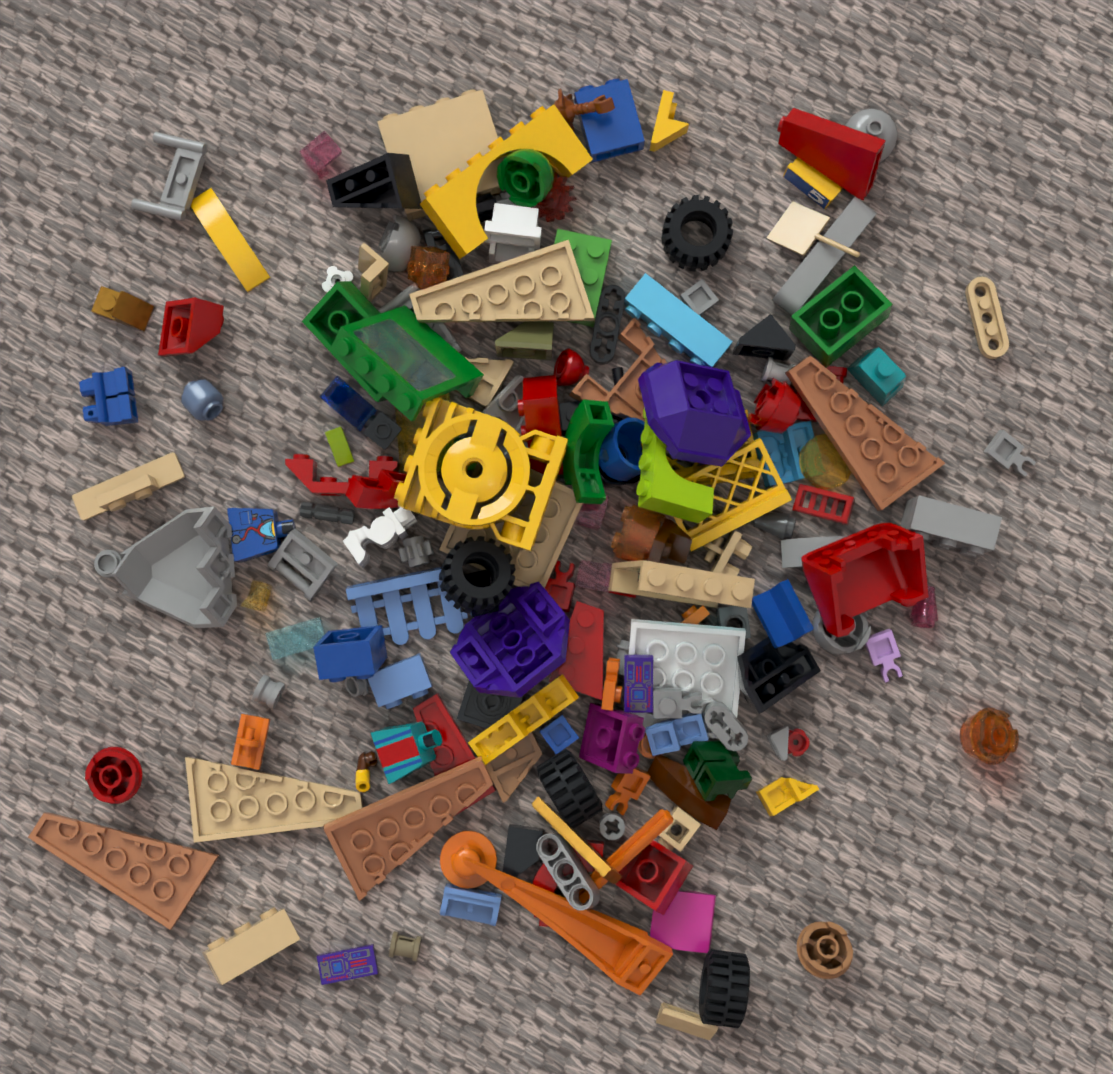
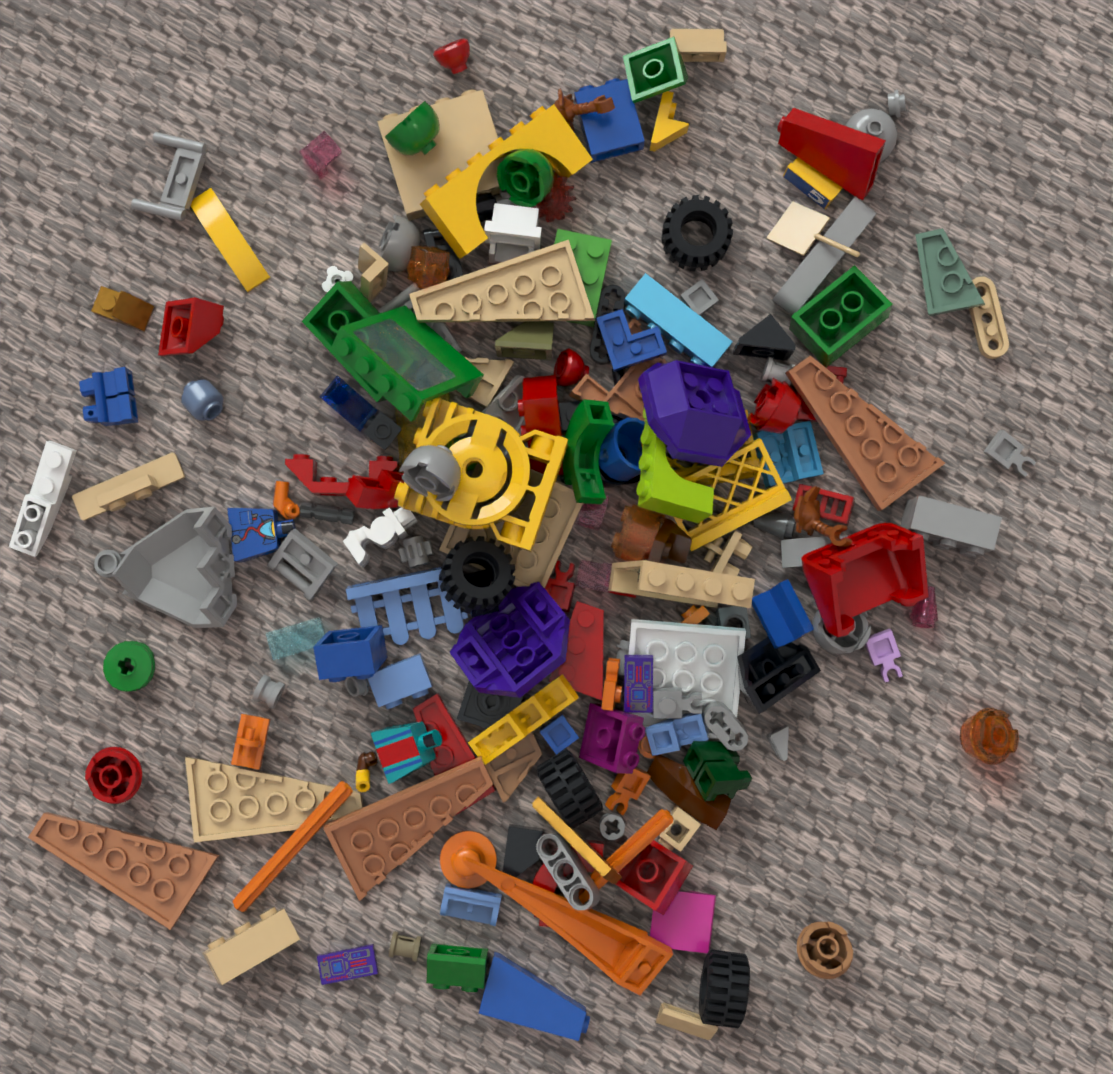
clear yellow slope [240,581,272,612] -> none
lime piece [325,426,354,467] -> none
black wedge [326,153,423,209] -> none
yellow slope [756,777,819,816] -> none
red plate [788,728,810,756] -> none
clear yellow tile [799,434,852,490] -> none
teal torso [847,347,907,407] -> none
none -> white slope [9,441,77,557]
none -> green piece [103,641,156,692]
none -> orange axle [233,781,353,912]
none -> orange arm [273,481,300,520]
none -> green cylinder [385,101,440,156]
none -> light grey cylinder [400,445,461,501]
none -> green slope [426,944,488,992]
none -> red brick [433,38,470,74]
none -> blue slope [478,952,590,1041]
none -> blue plate [596,309,667,372]
none -> green slope [623,37,688,103]
none -> tan panel [670,29,727,62]
none -> dark orange piece [794,486,852,547]
none -> light grey plate [887,89,906,118]
none -> sand green wing [915,228,985,316]

